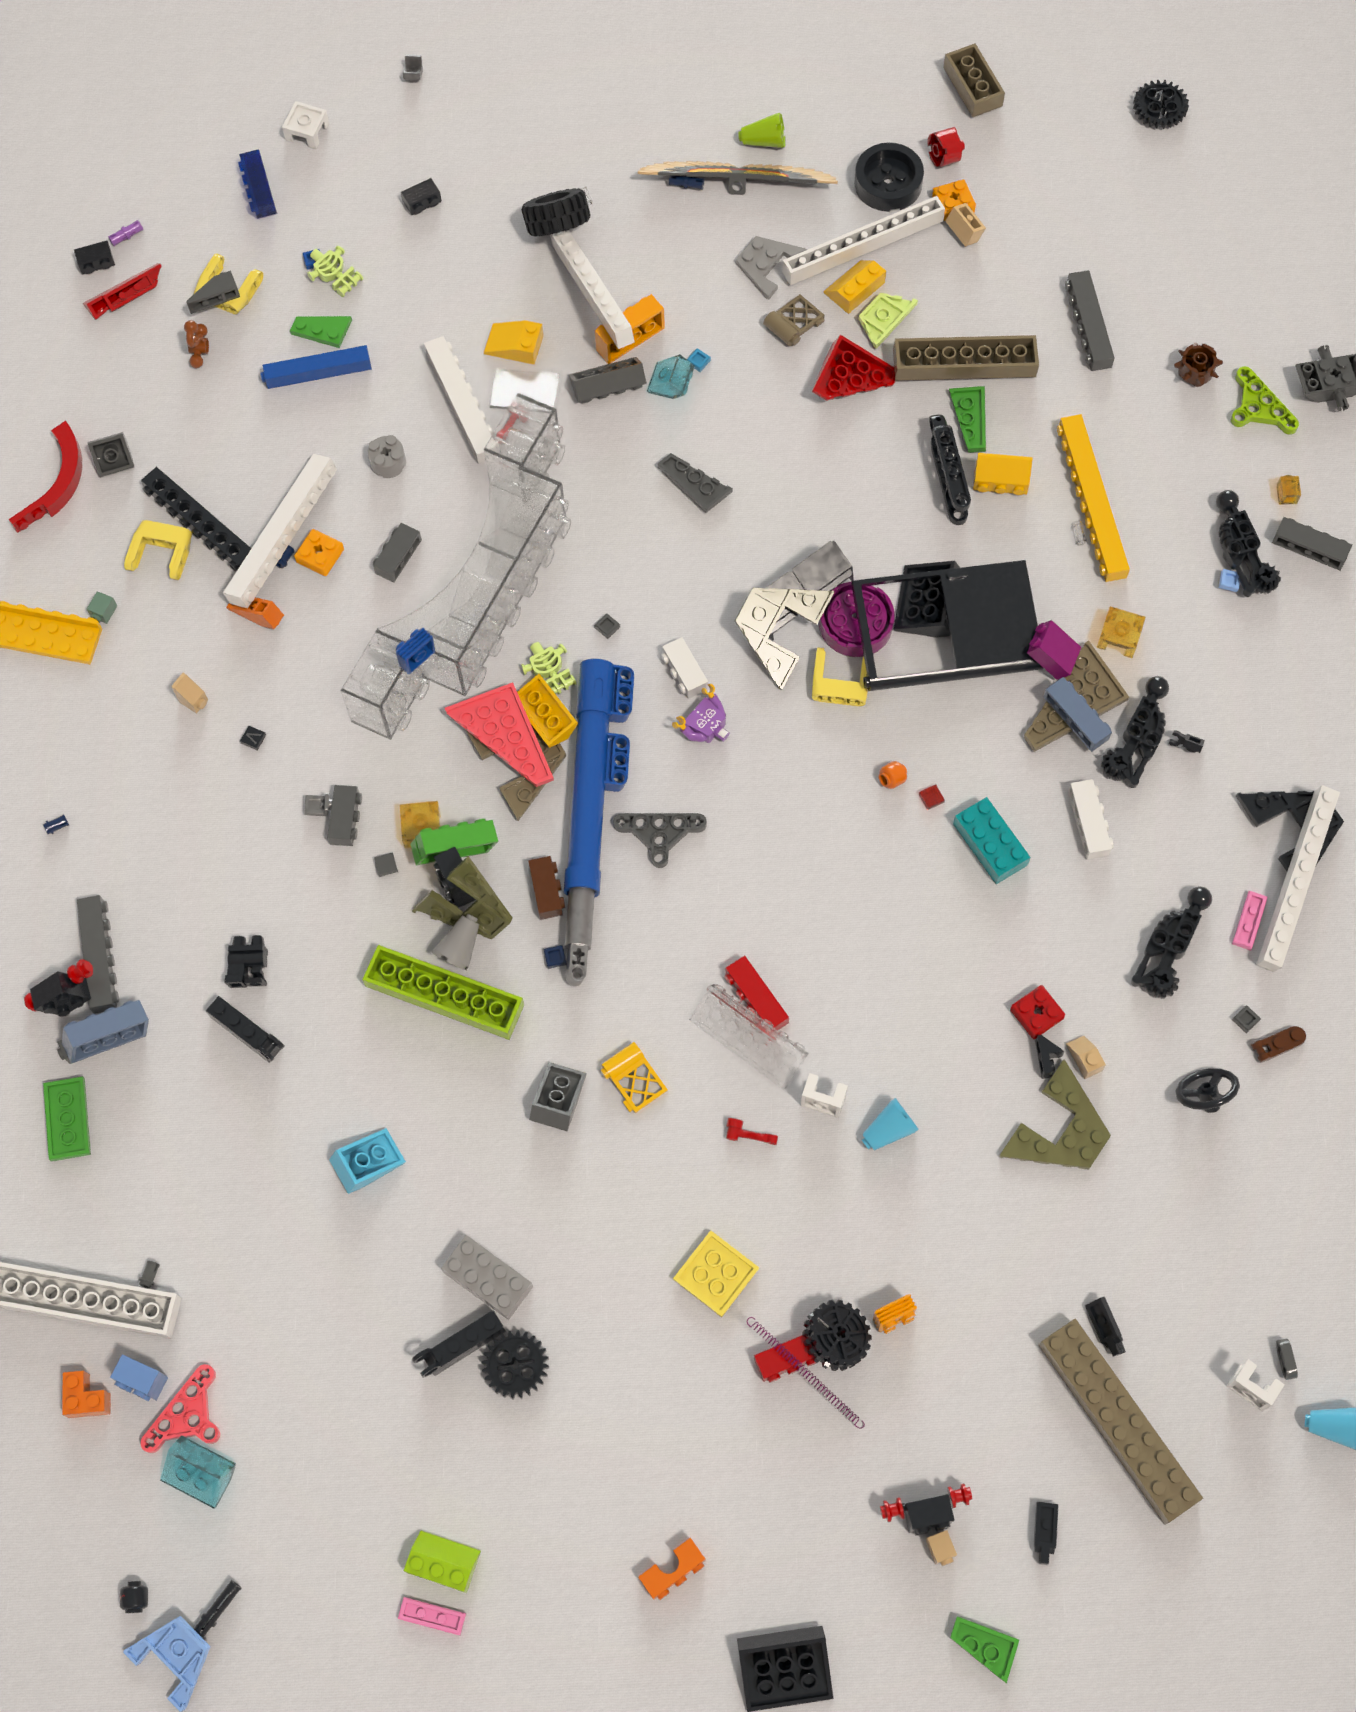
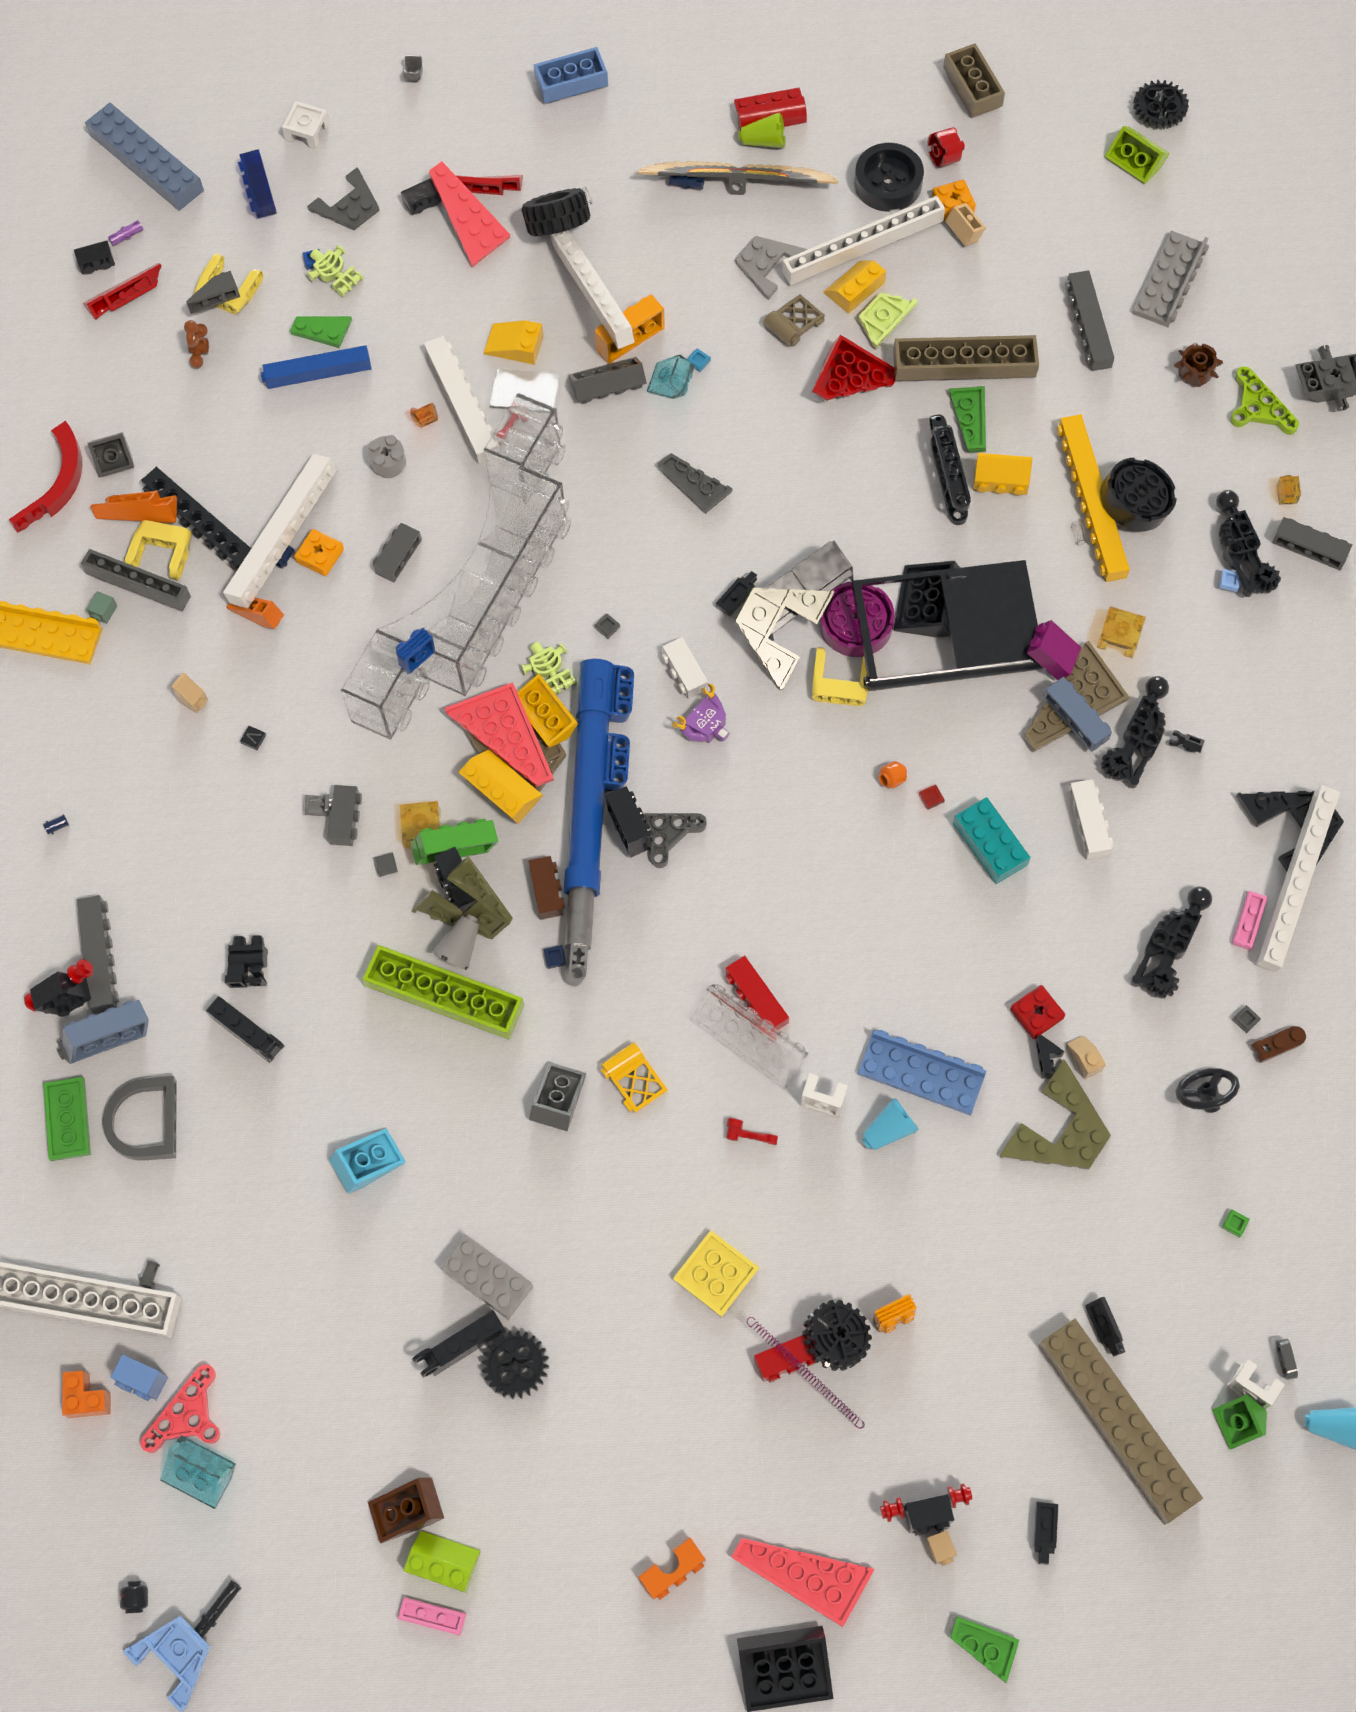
none -> dark grey brick [81,549,191,612]
none -> sand blue brick [85,102,204,211]
none -> orange wedge [90,491,177,523]
none -> dark grey window [103,1076,177,1161]
none -> dark grey wing [307,167,380,231]
none -> reddish brown slope [368,1477,444,1543]
none -> clear orange plate [410,403,439,427]
none -> coral wing [429,161,510,267]
none -> red wedge [456,175,523,195]
none -> yellow slope [458,750,543,824]
none -> medium blue brick [533,47,608,103]
none -> black brick [605,786,653,858]
none -> black hinge [716,571,757,616]
none -> coral wing [731,1538,875,1627]
none -> red brick [734,87,807,131]
none -> medium blue bracket [858,1030,987,1116]
none -> black brick [1100,457,1177,531]
none -> lime slope [1105,126,1170,184]
none -> light grey bracket [1132,230,1209,327]
none -> bright green slope [1212,1394,1267,1450]
none -> bright green tile [1221,1209,1250,1238]

